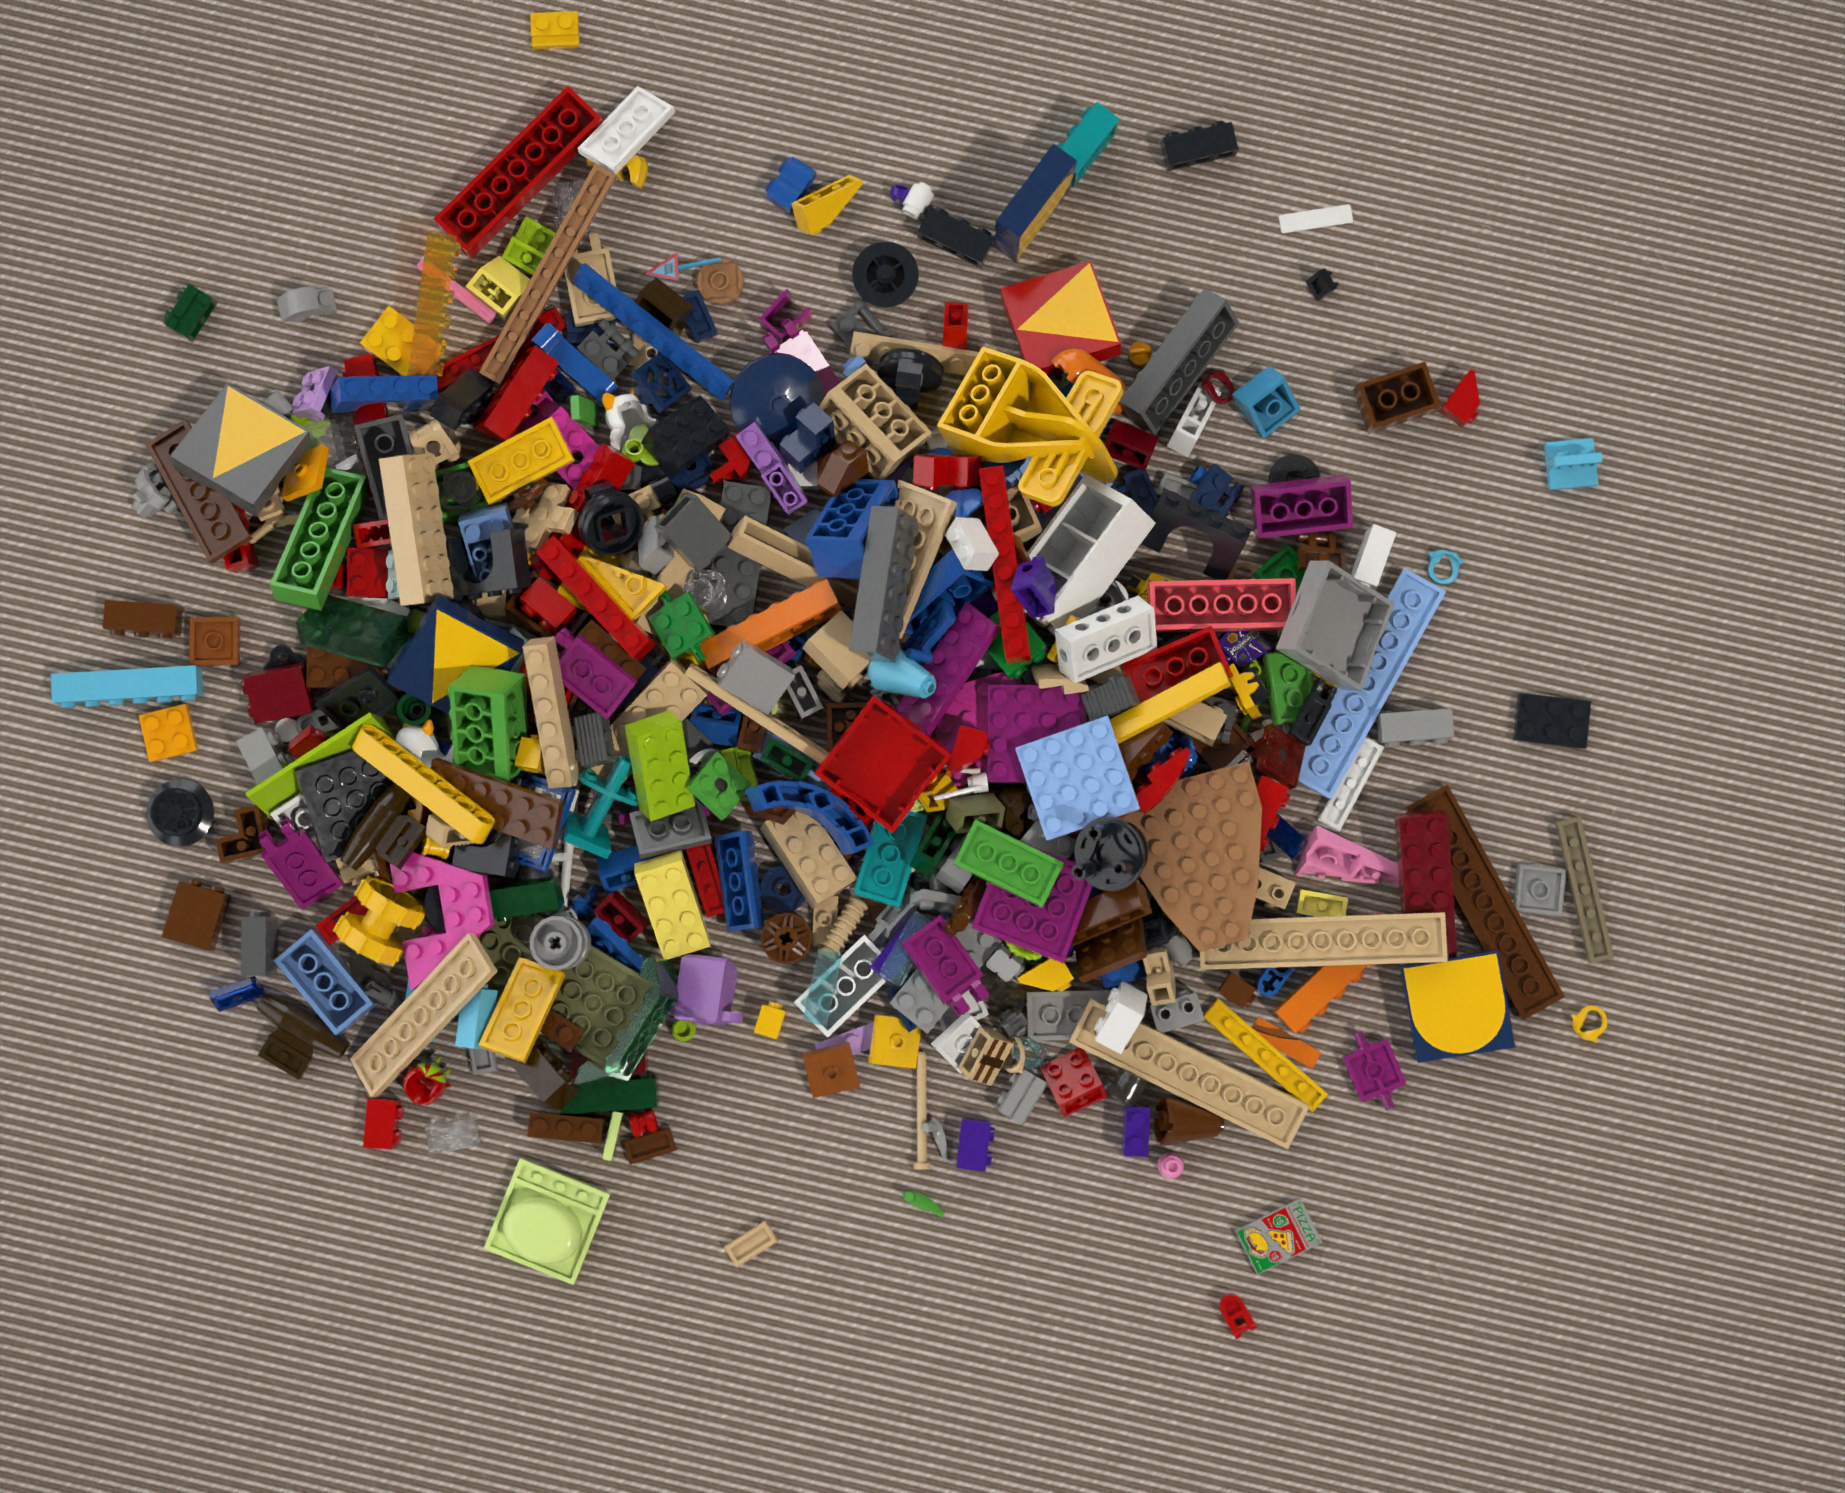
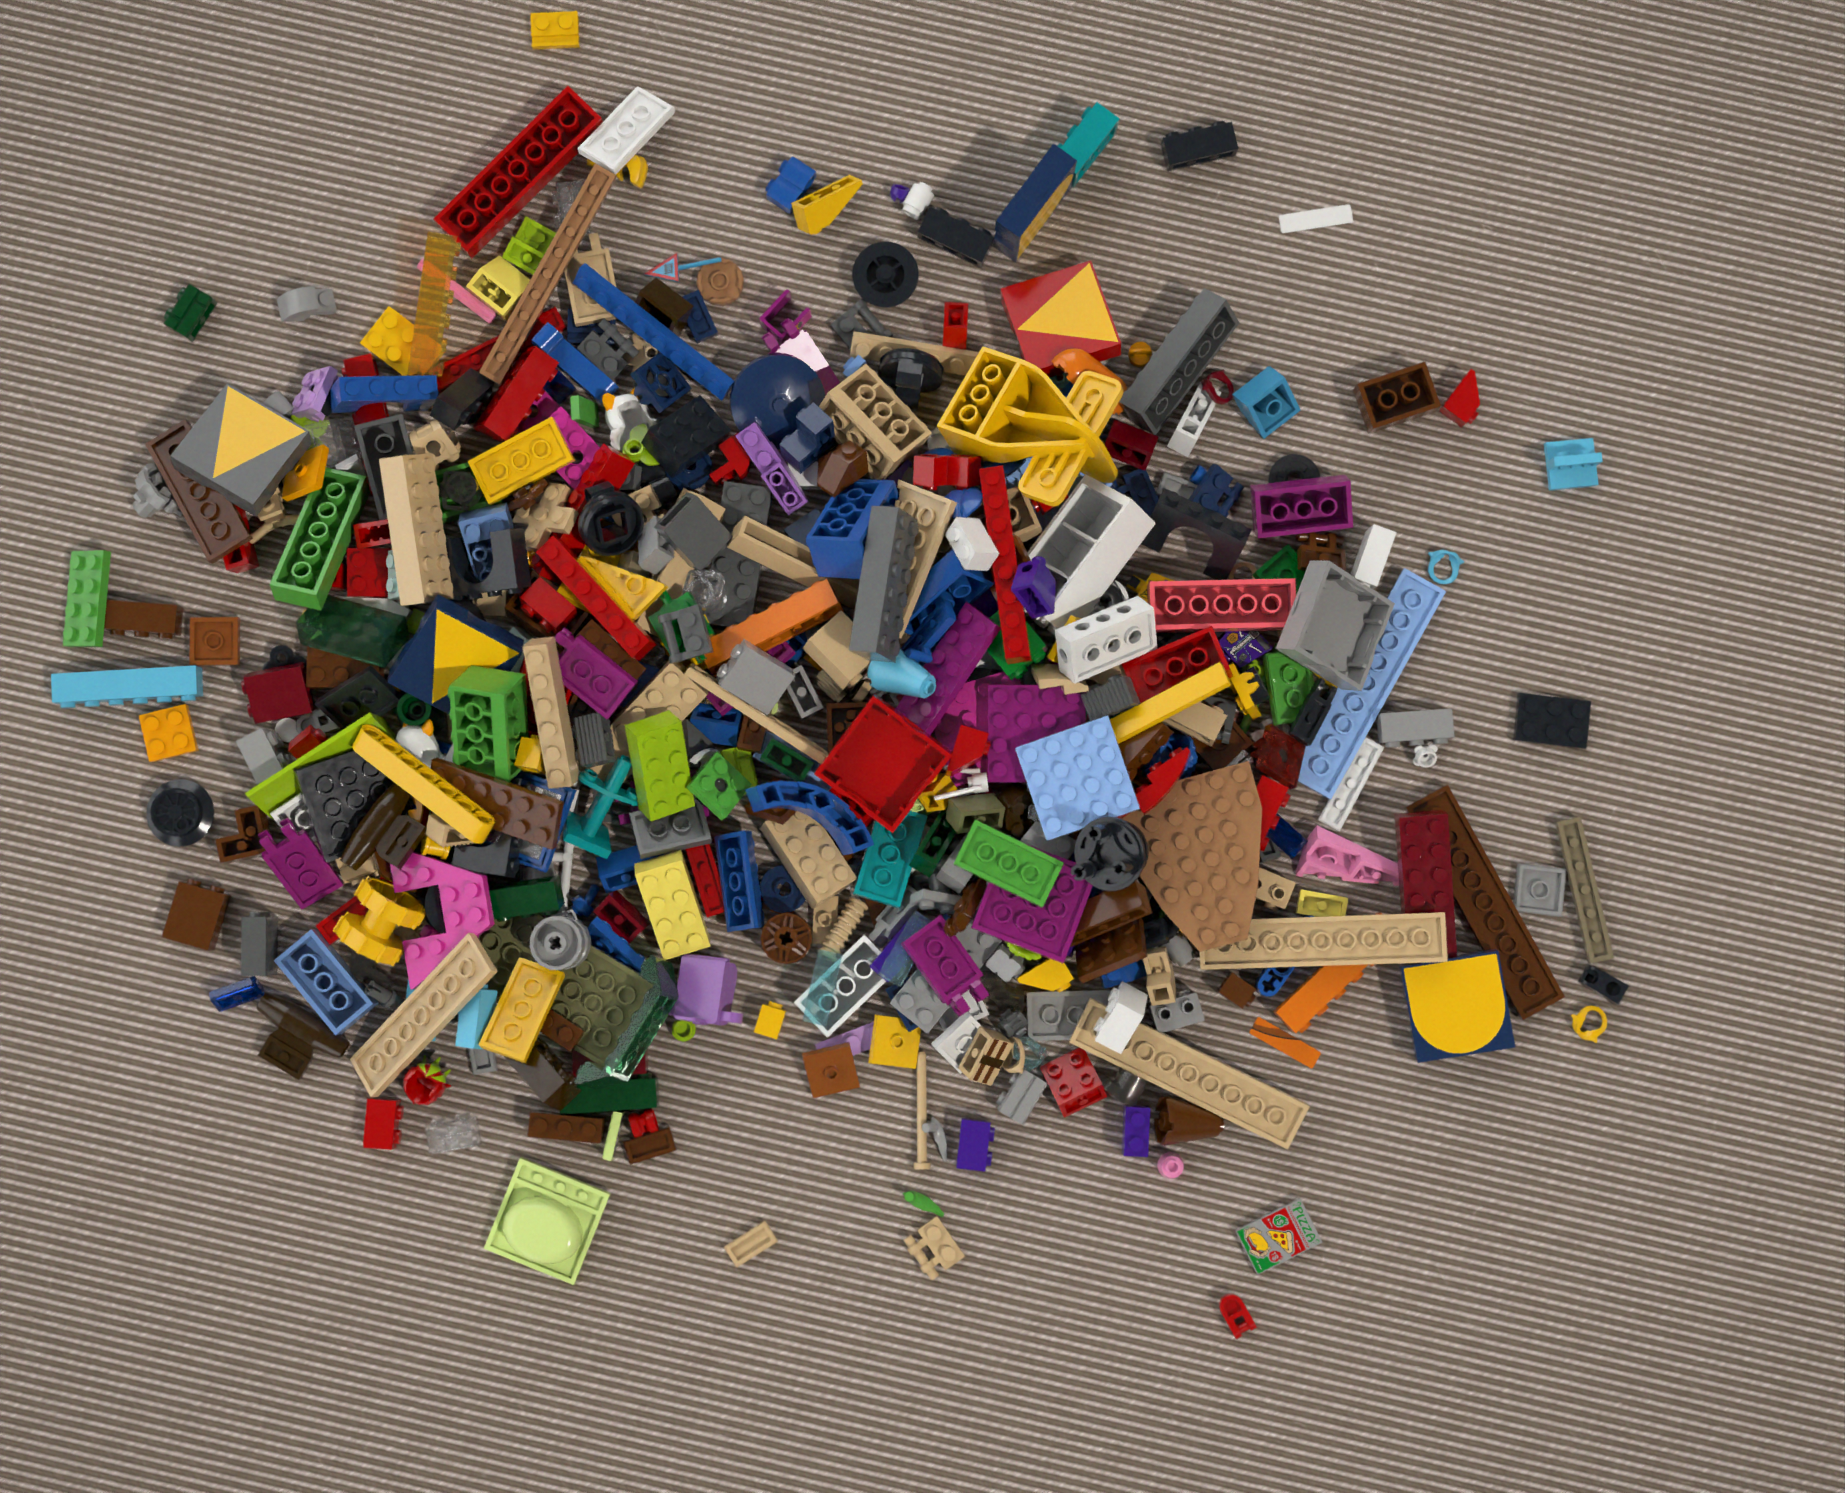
yellow tile [1203,998,1328,1113] -> none
black tile [1306,268,1339,301] -> none
magenta plate [1342,1030,1407,1111] -> none
none -> bright green plate [63,550,111,647]
none -> dark grey plate [658,604,714,664]
none -> tan tile [851,678,872,703]
none -> tan plate [904,1216,965,1280]
none -> white plate [1413,744,1438,768]
none -> black leg [1578,965,1629,1005]

